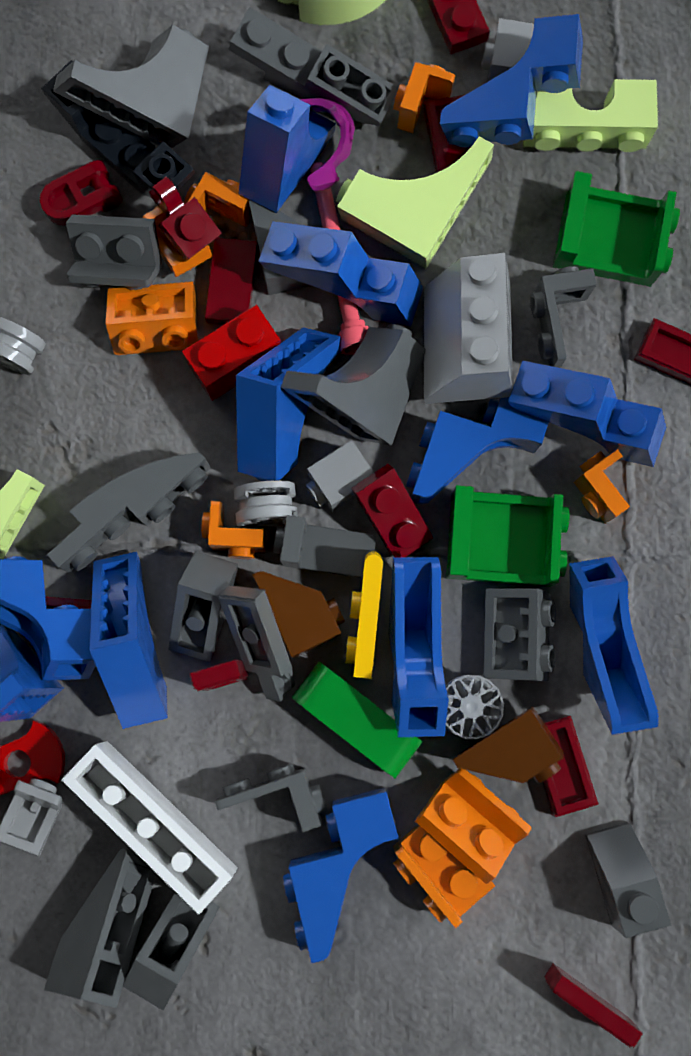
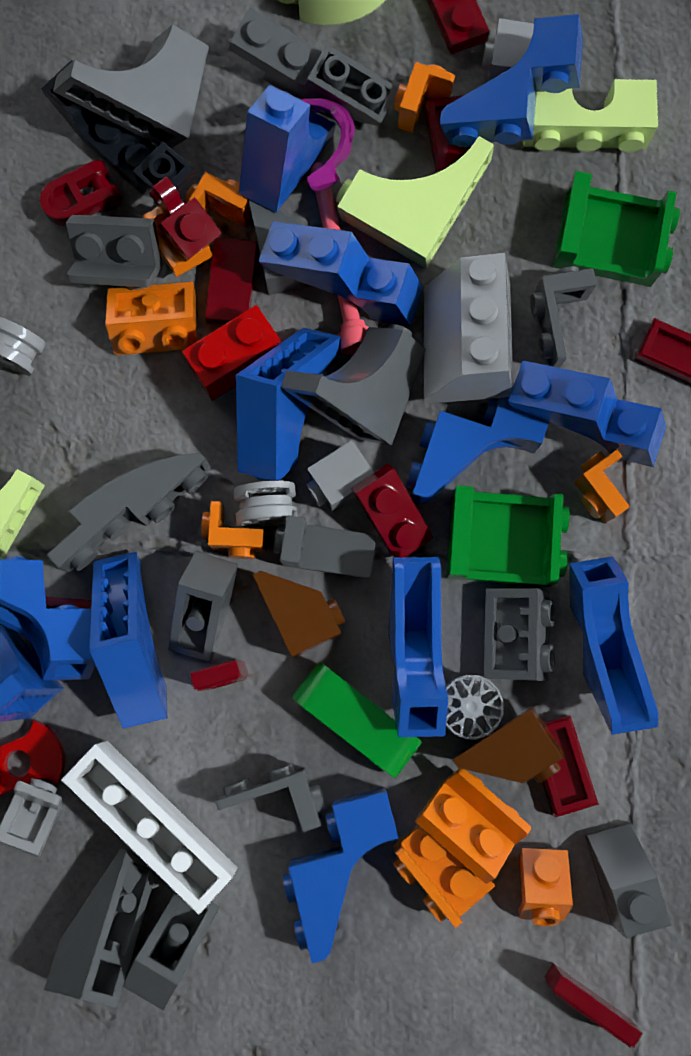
dark grey hinge [218,586,295,702] -> none
yellow hinge [345,551,383,679] -> none
none -> orange bracket [518,848,573,927]

